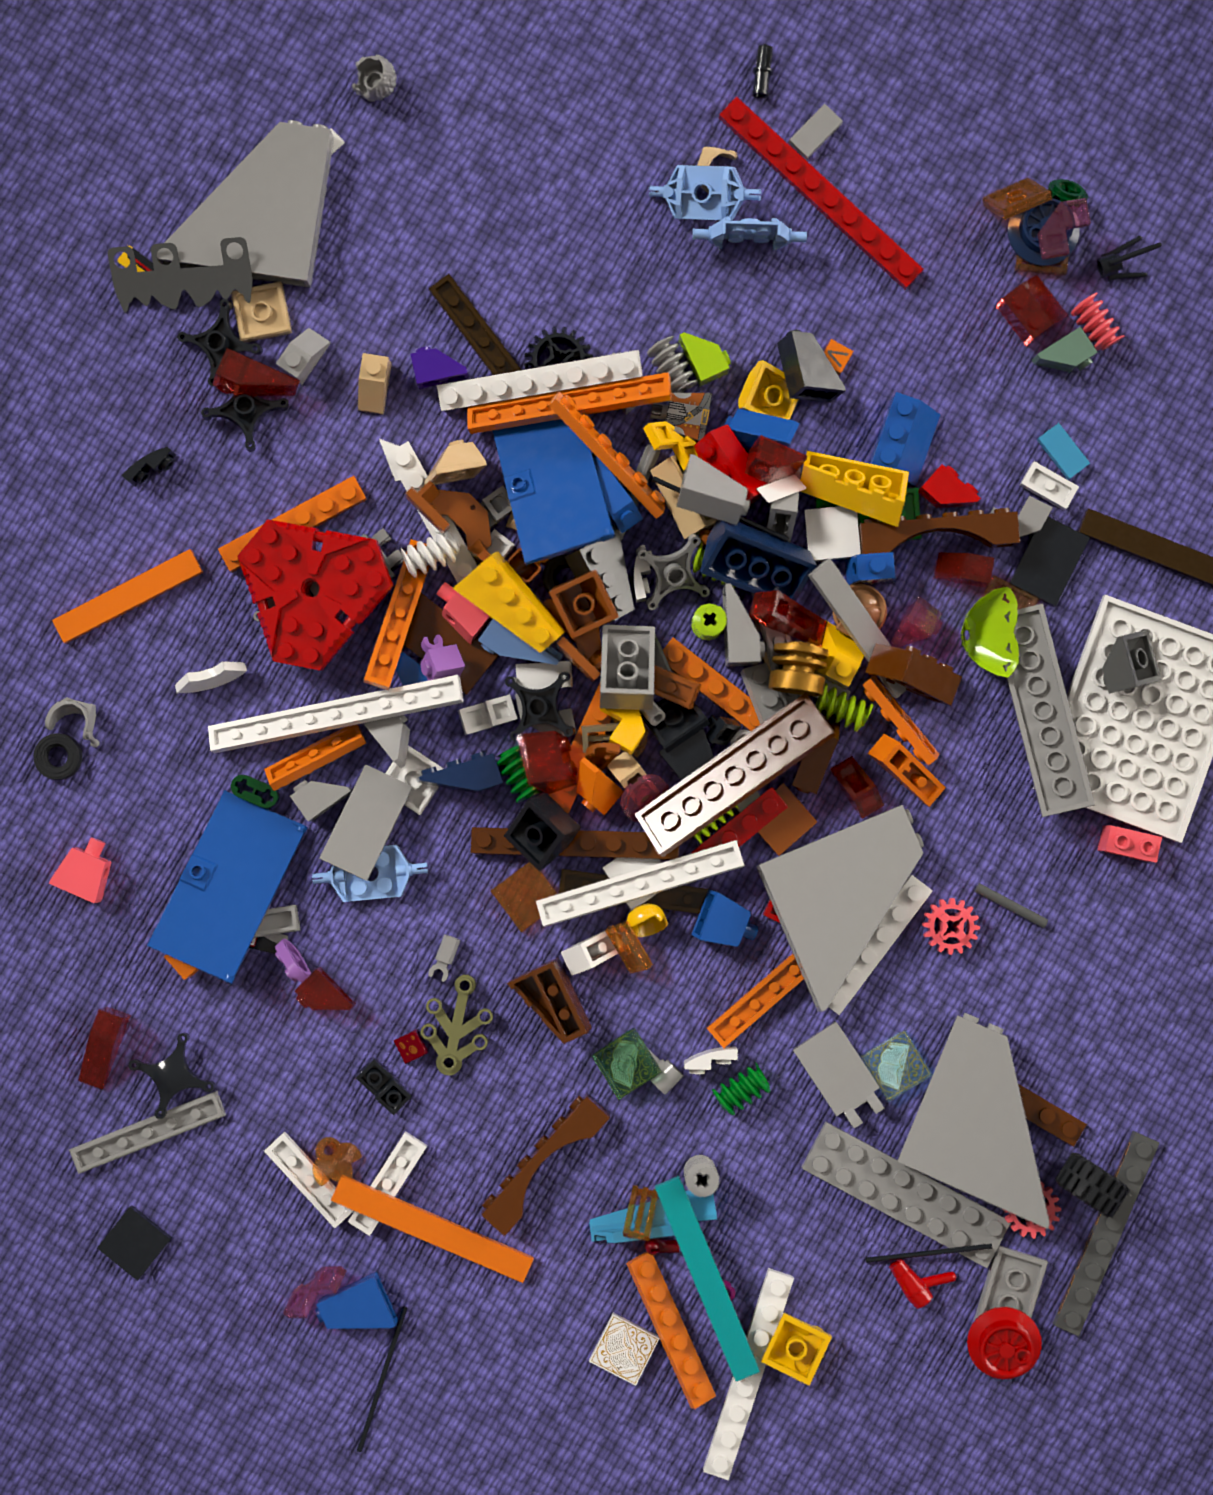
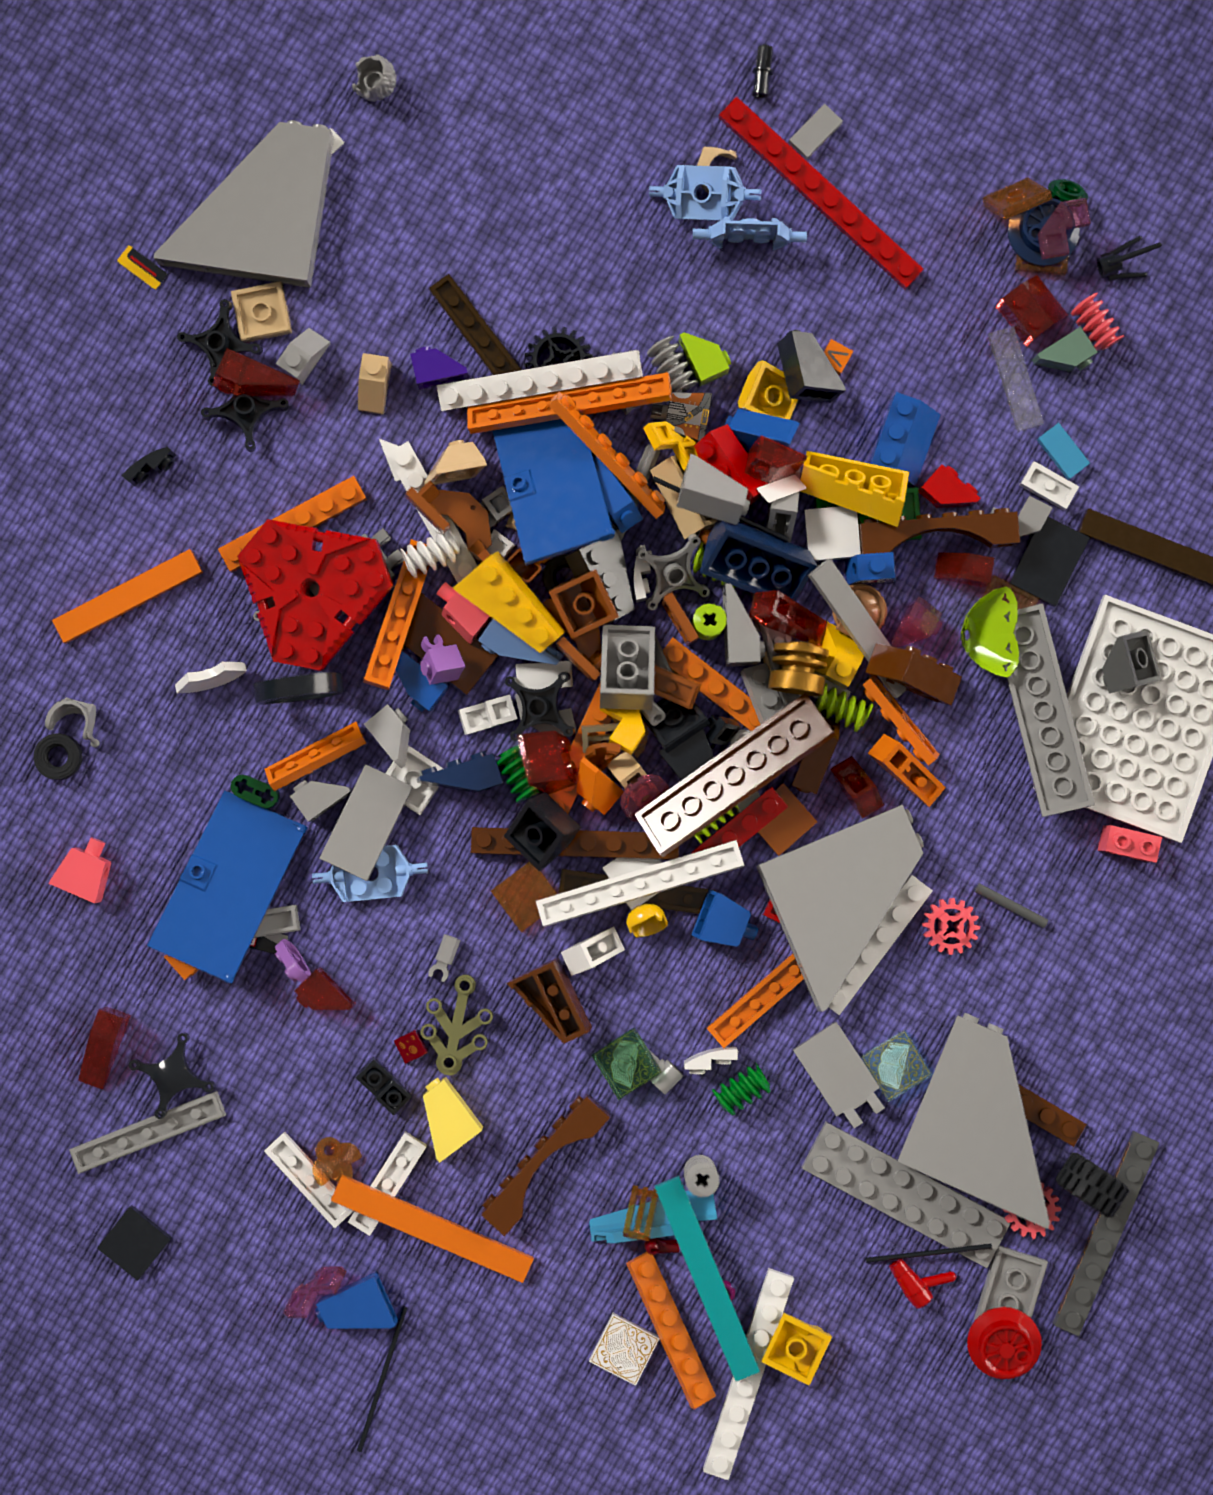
dark grey piece [108,237,253,313] -> none
white plate [208,675,463,753] -> none
clear orange tile [605,921,653,974] -> none
none -> black piece [253,672,344,705]
none -> light yellow slope [423,1077,483,1163]
none -> dark orange tile [662,592,699,646]
none -> clear tile [987,326,1044,432]

